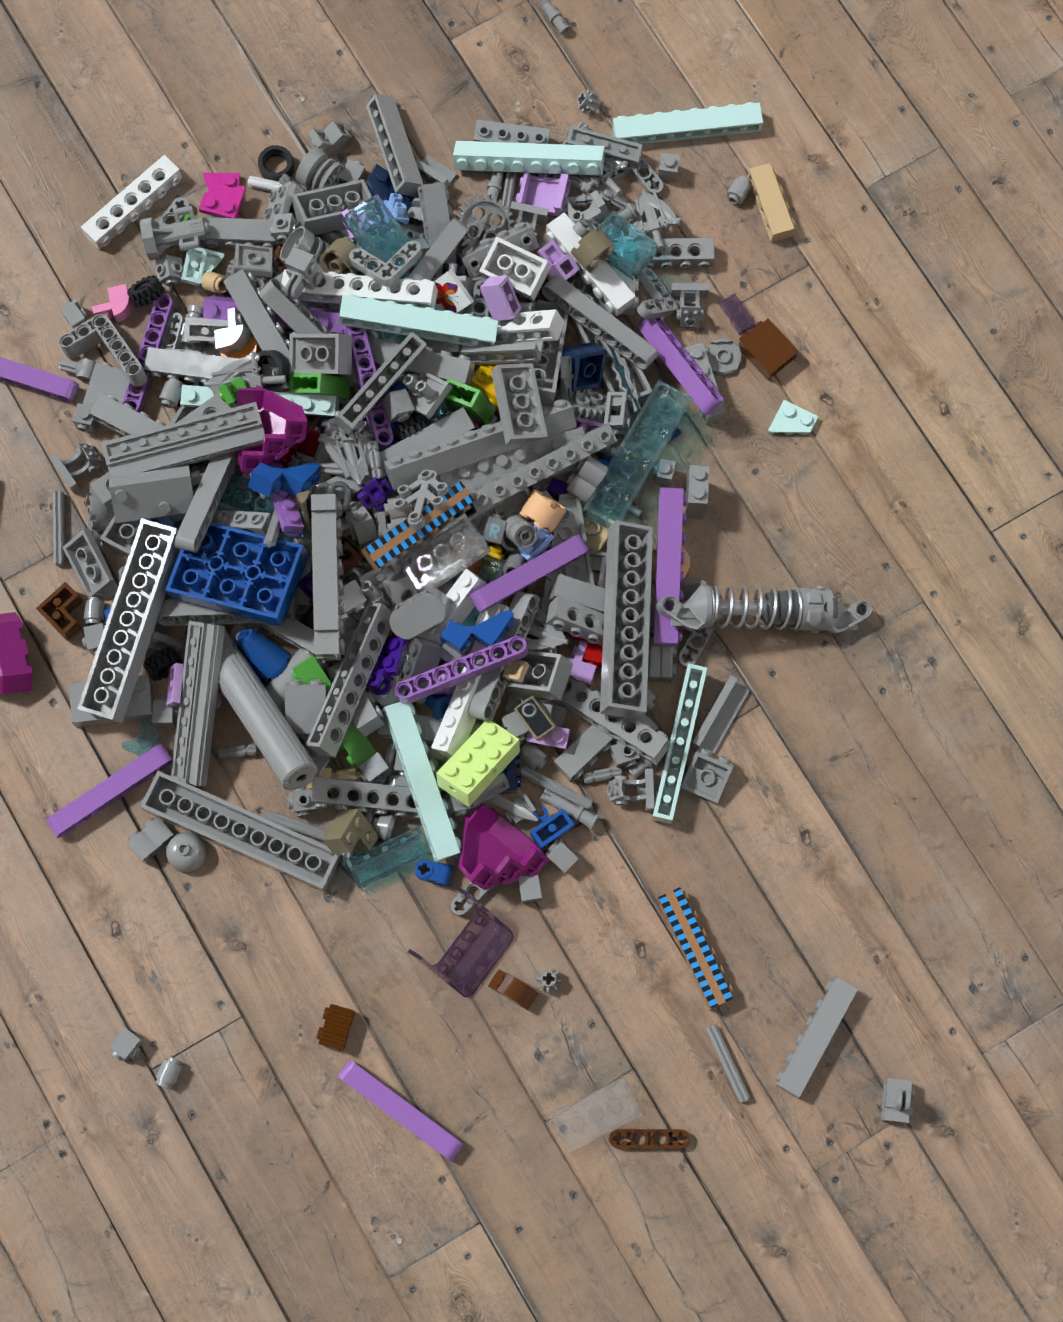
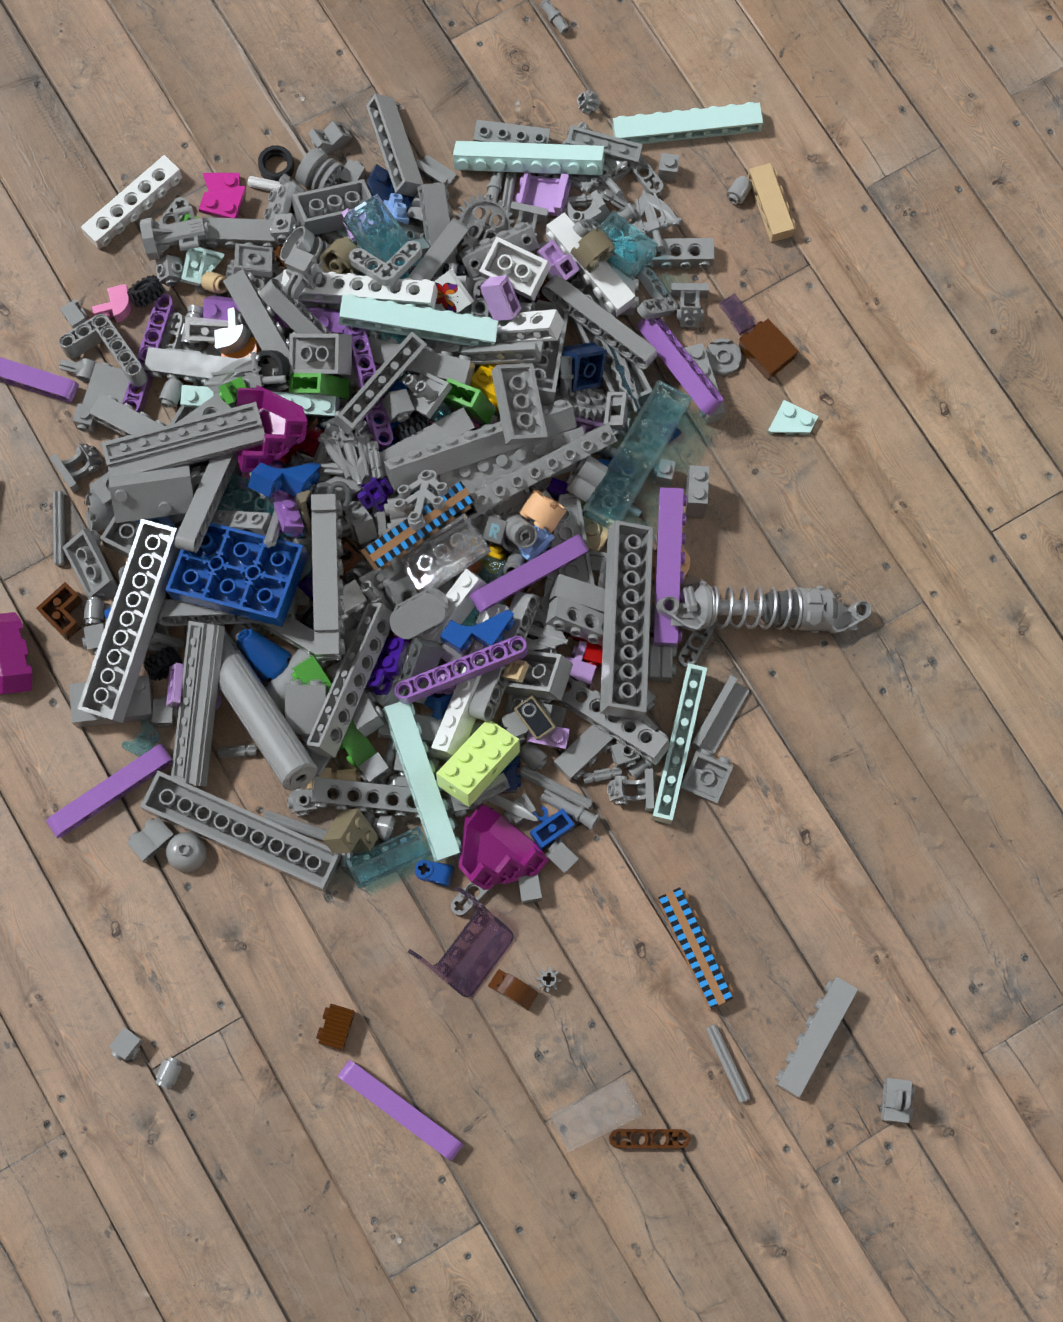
none -> light grey axle [683,586,698,613]

